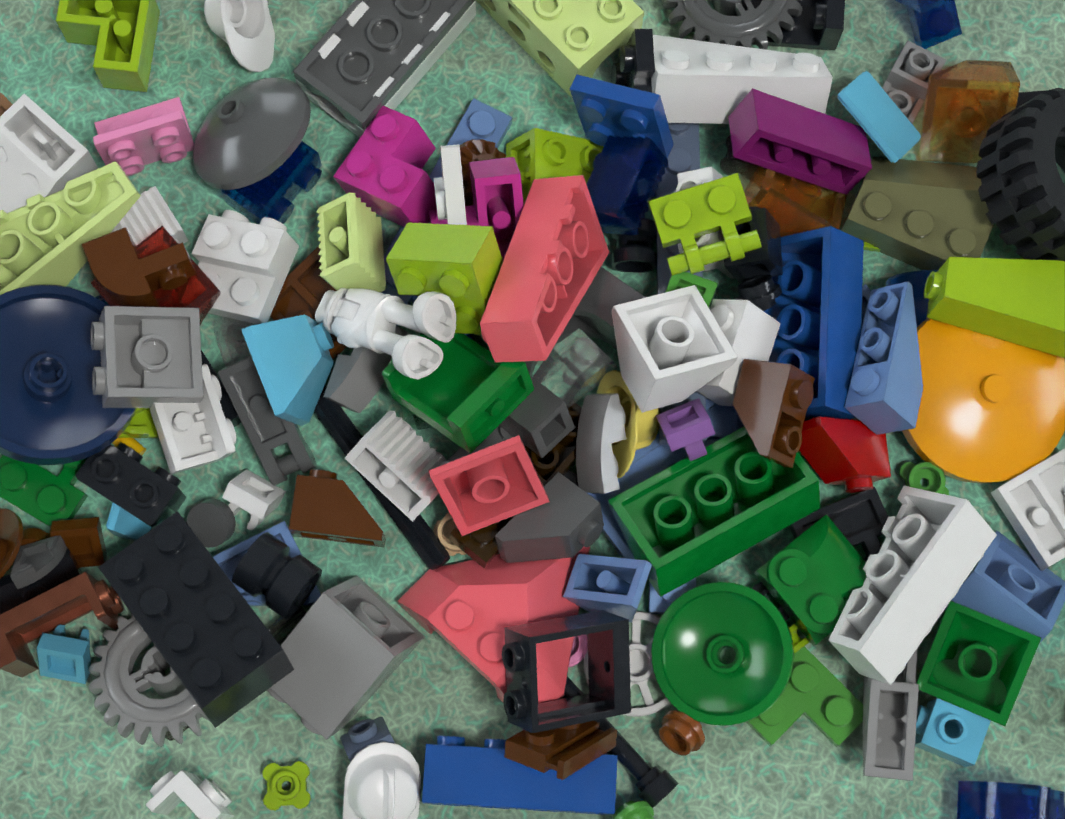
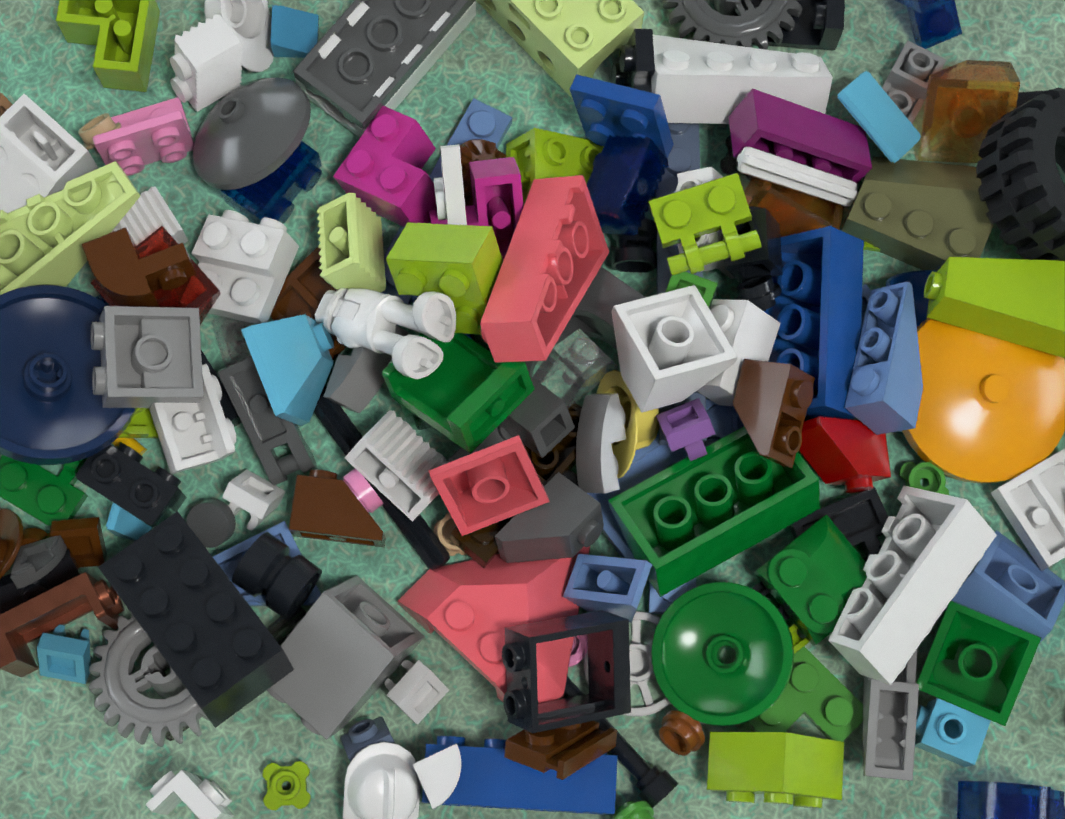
none -> tan plate [78,113,121,153]
none -> white brick [170,14,243,112]
none -> dark azure slope [271,5,319,58]
none -> bright pink tile [343,468,384,513]
none -> white tile [384,660,449,725]
none -> white tile [413,744,462,809]
none -> lime brick [707,732,844,808]
none -> white axle [736,146,859,207]

